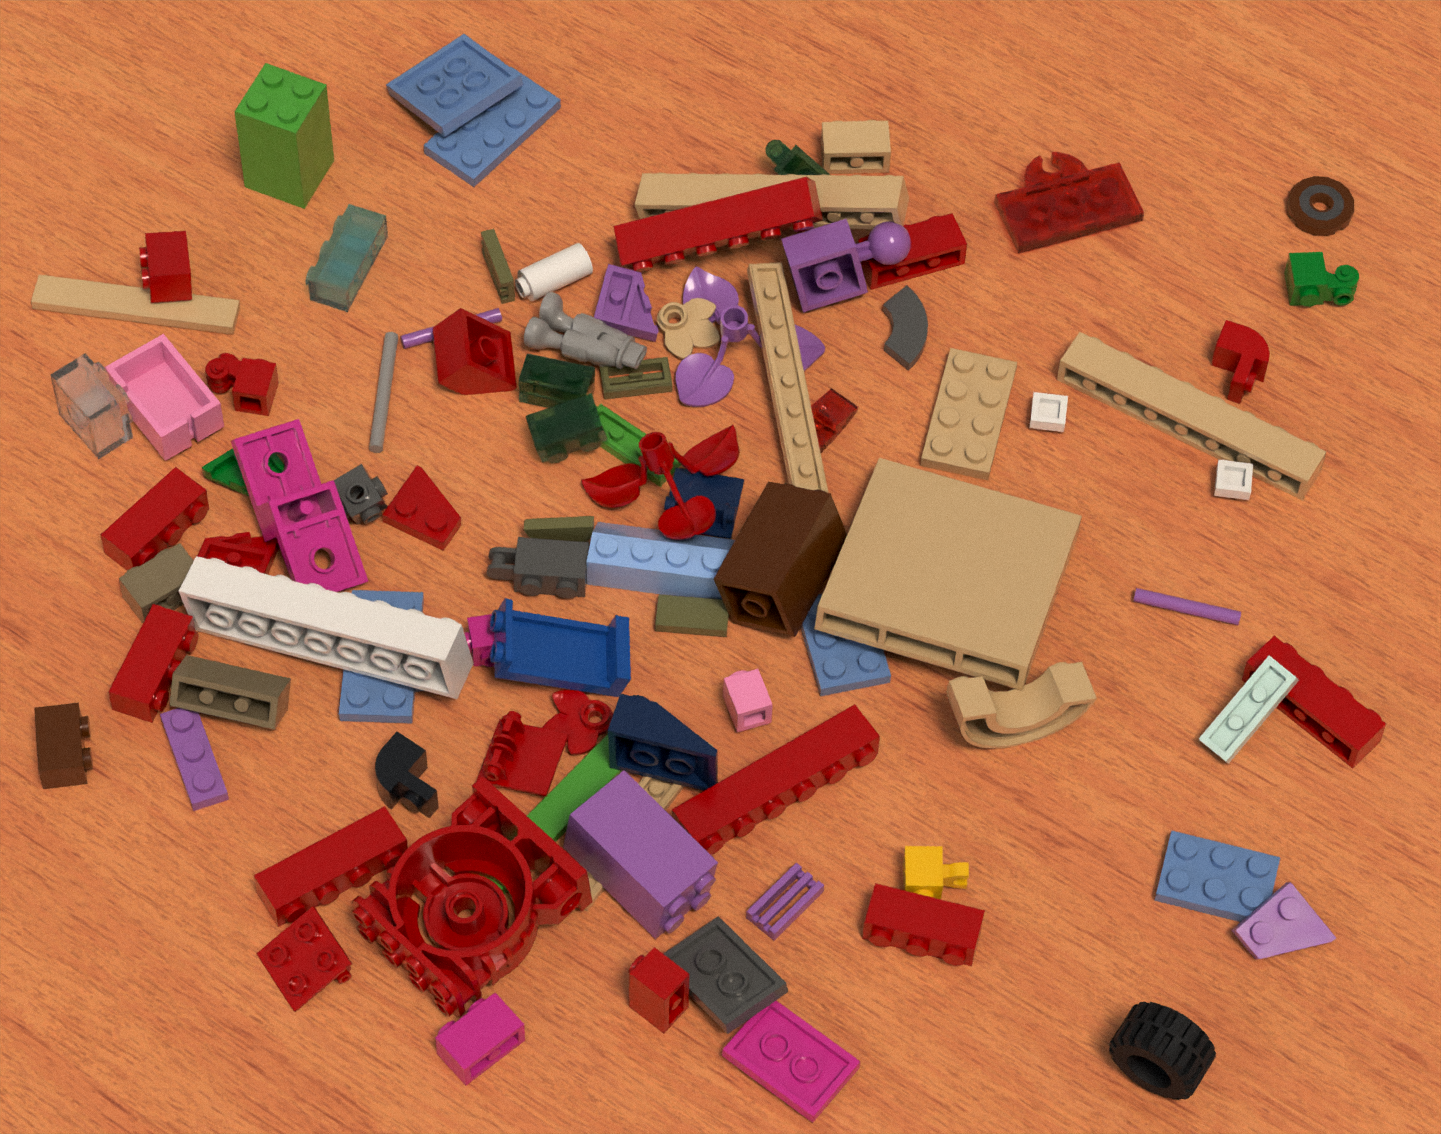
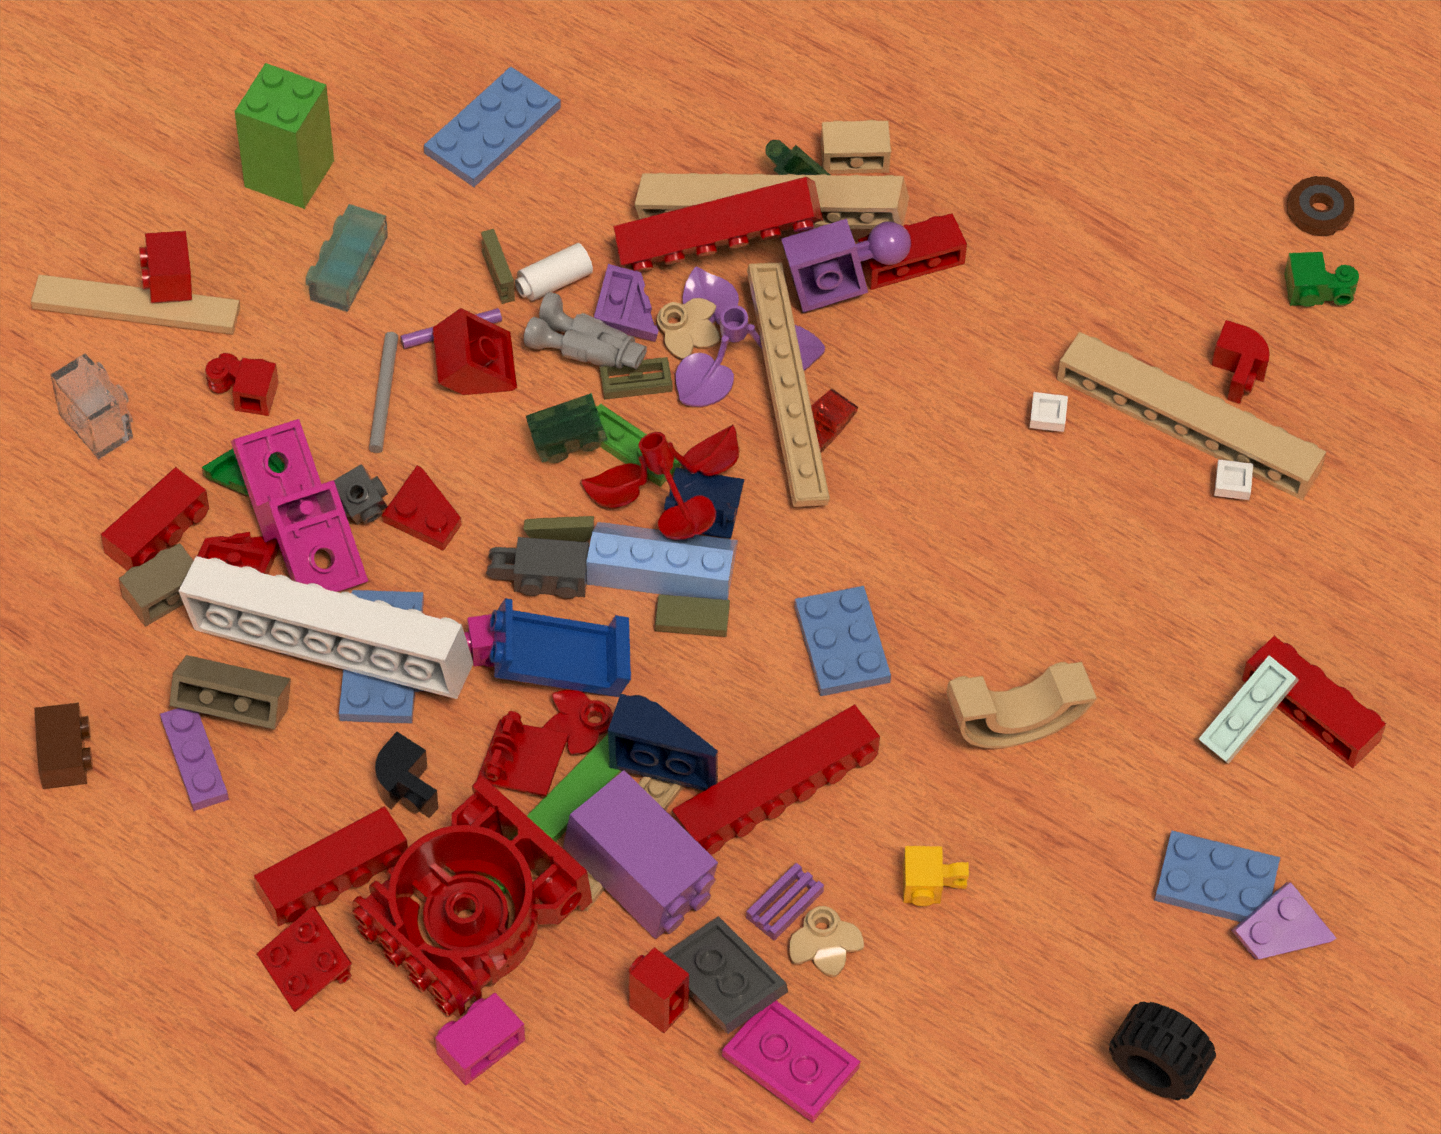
bright pink piece [104,334,224,461] -> none
red brick [108,604,199,723] -> none
medium blue plate [386,34,523,137] -> none
clear green brick [519,354,595,416] -> none
reddish brown brick [714,481,847,637] -> none
bright pink brick [723,669,773,732] -> none
tan brick [814,458,1082,691] -> none
red brick [862,883,985,966] -> none
dark grey tile [883,285,928,371] -> none
tan plate [920,348,1017,480] -> none
clear red plate [994,152,1144,254] -> none
medium lavender bar [1133,588,1241,625] -> none
none -> tan plate [789,906,864,977]

